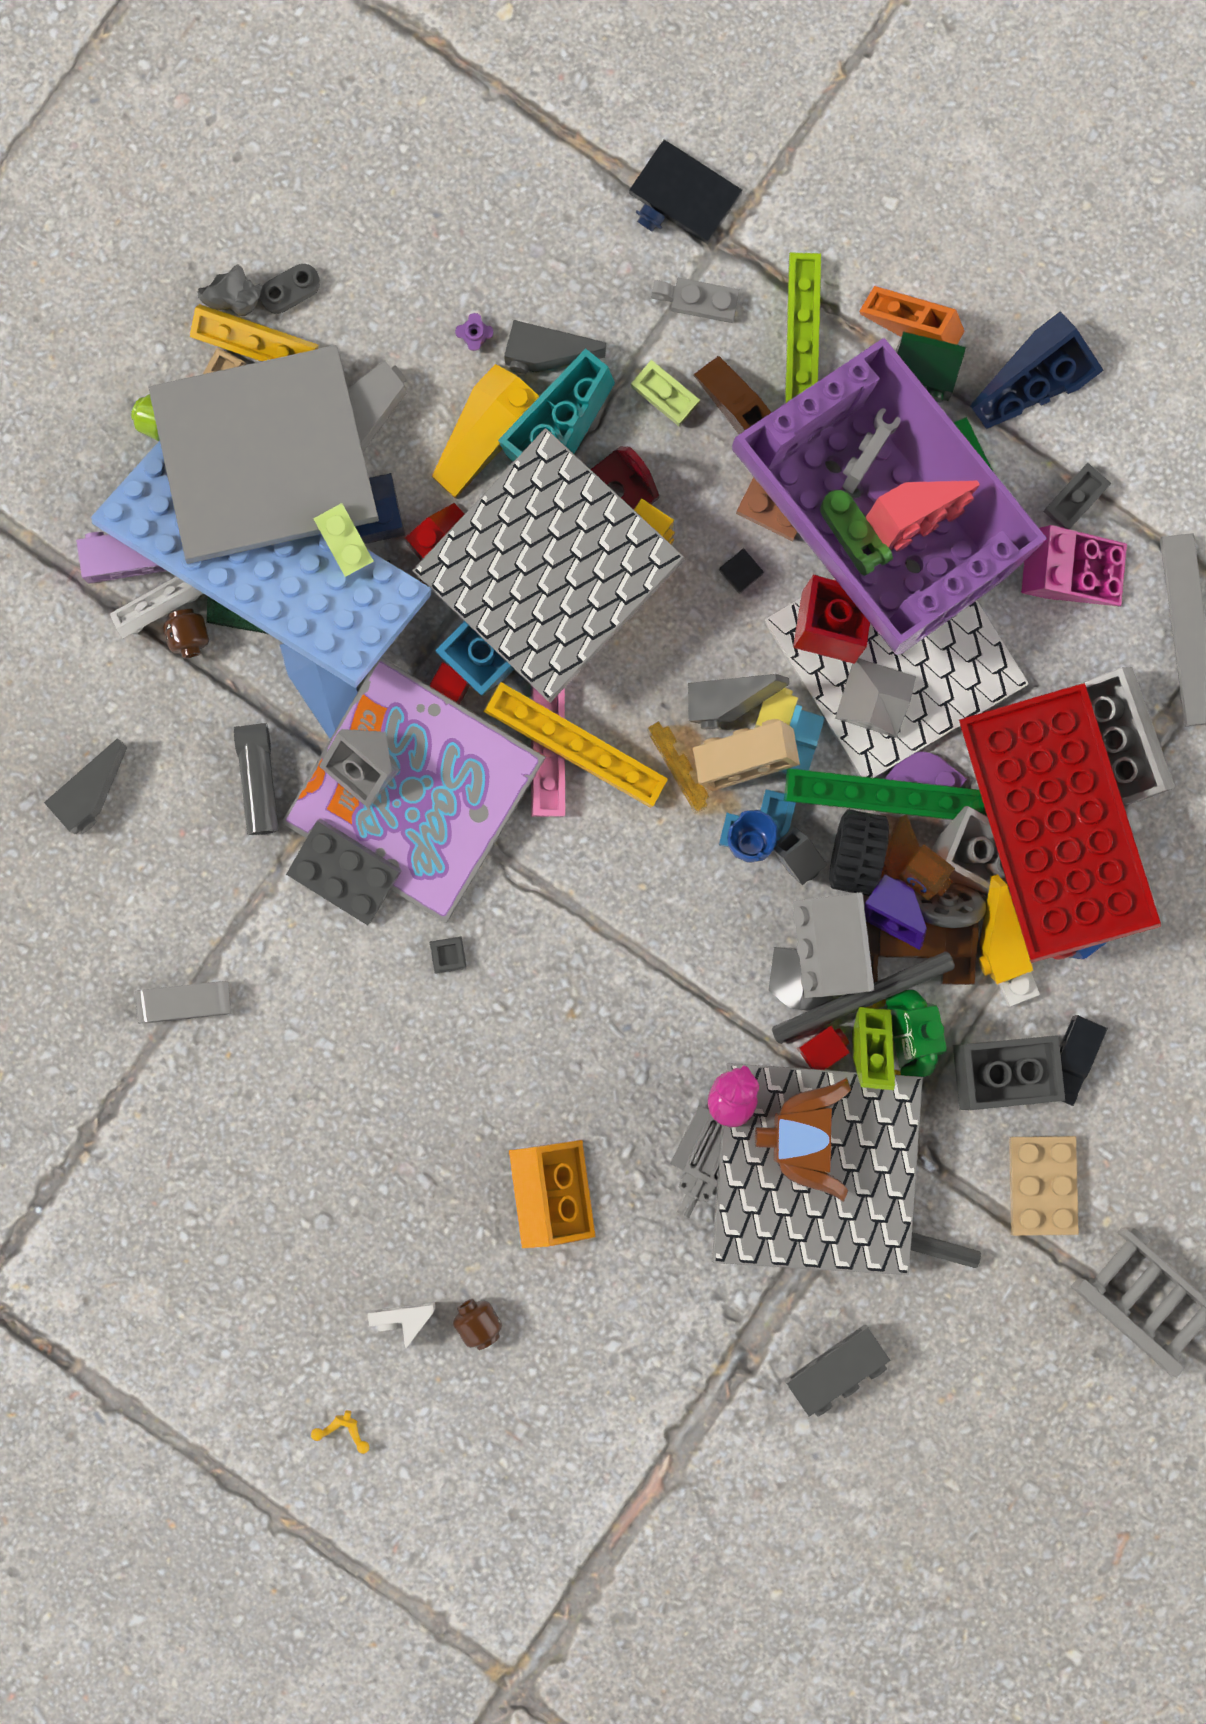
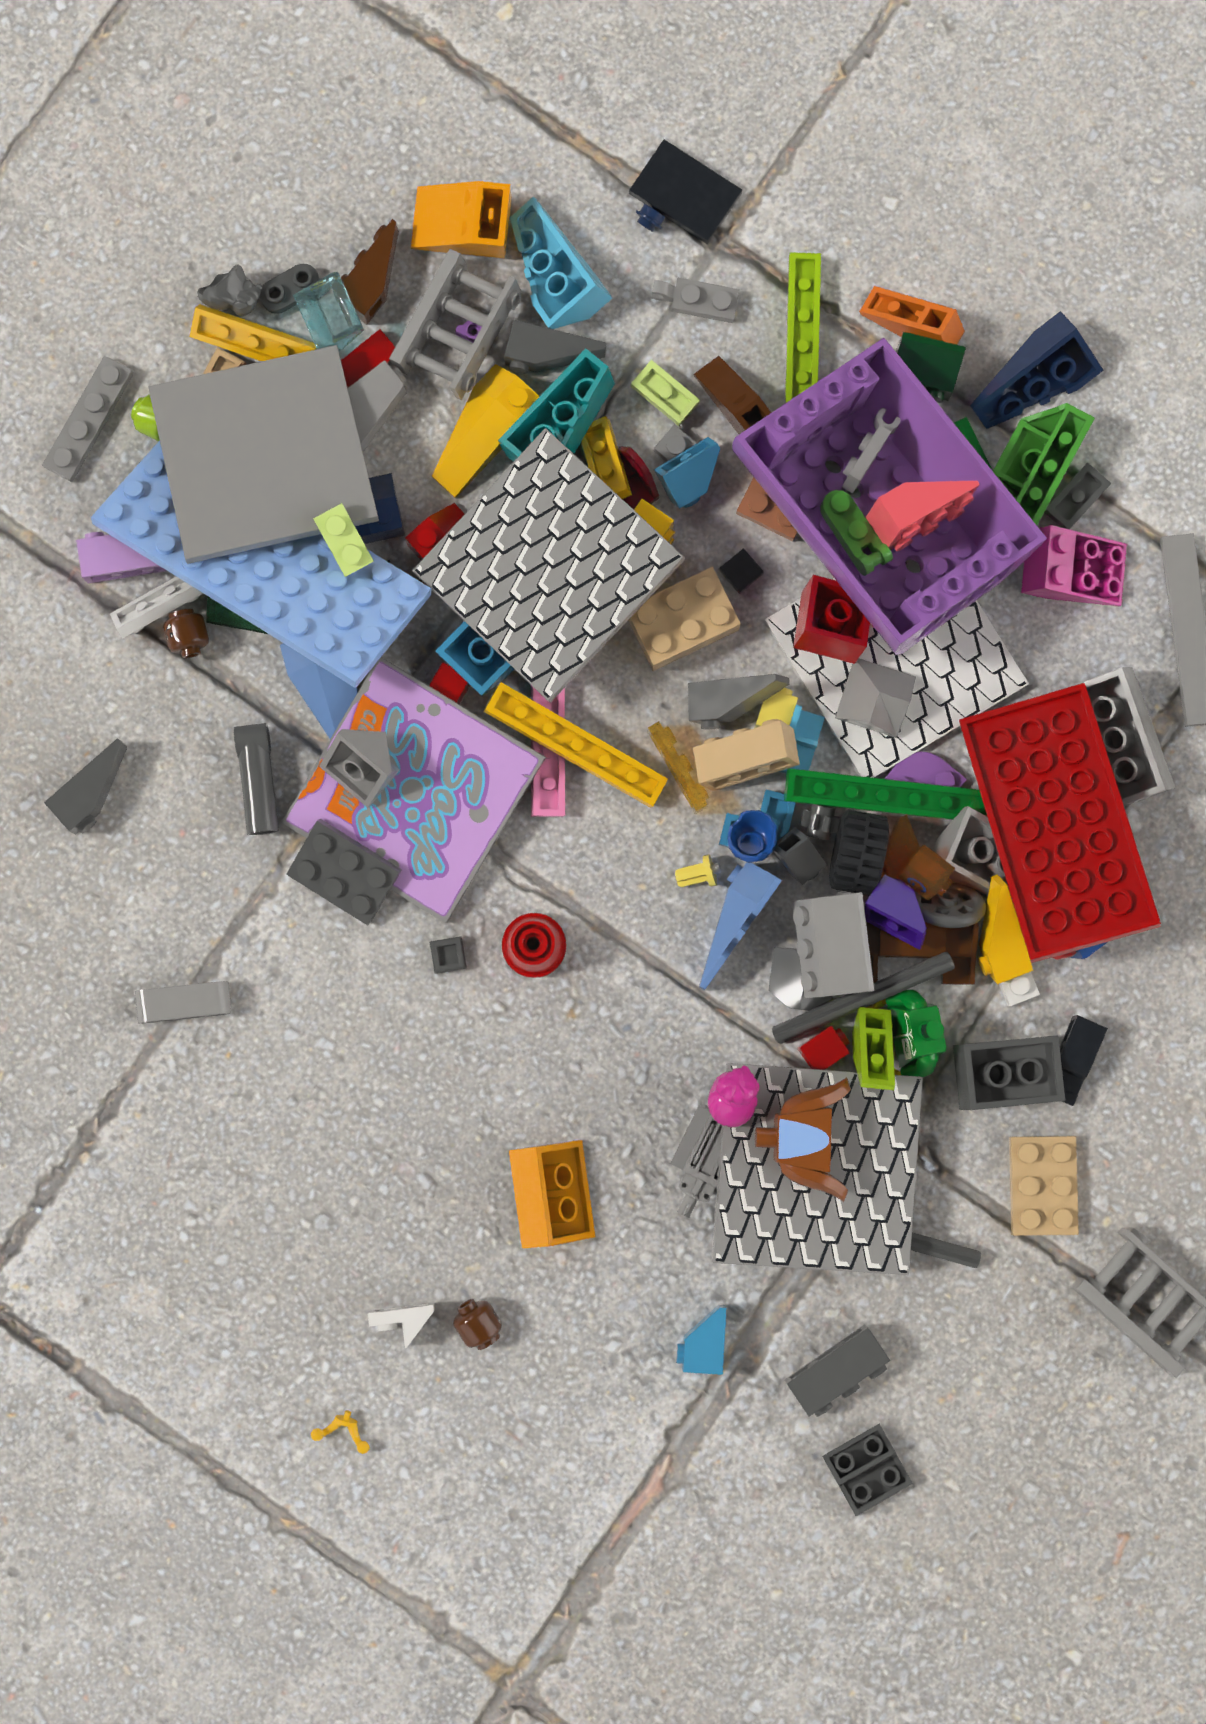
none -> light grey plate [42,355,134,482]
none -> clear light blue tile [293,272,364,352]
none -> reddish brown slope [334,219,399,325]
none -> red tile [341,329,395,388]
none -> light grey fence [389,249,521,401]
none -> light orange slope [411,181,512,258]
none -> red piece [502,913,567,978]
none -> medium azure wedge [510,197,612,329]
none -> yellow plate [581,416,632,499]
none -> tan brick [628,566,741,671]
none -> light grey plate [653,424,697,462]
none -> dark azure slope [654,437,720,509]
none -> light yellow piece [675,854,722,887]
none -> dark azure slope [676,1305,727,1375]
none -> medium blue wedge [699,863,782,991]
none -> dark grey gear [800,804,841,840]
none -> dark grey slope [822,1424,913,1516]
none -> bright green wedge [993,403,1095,525]

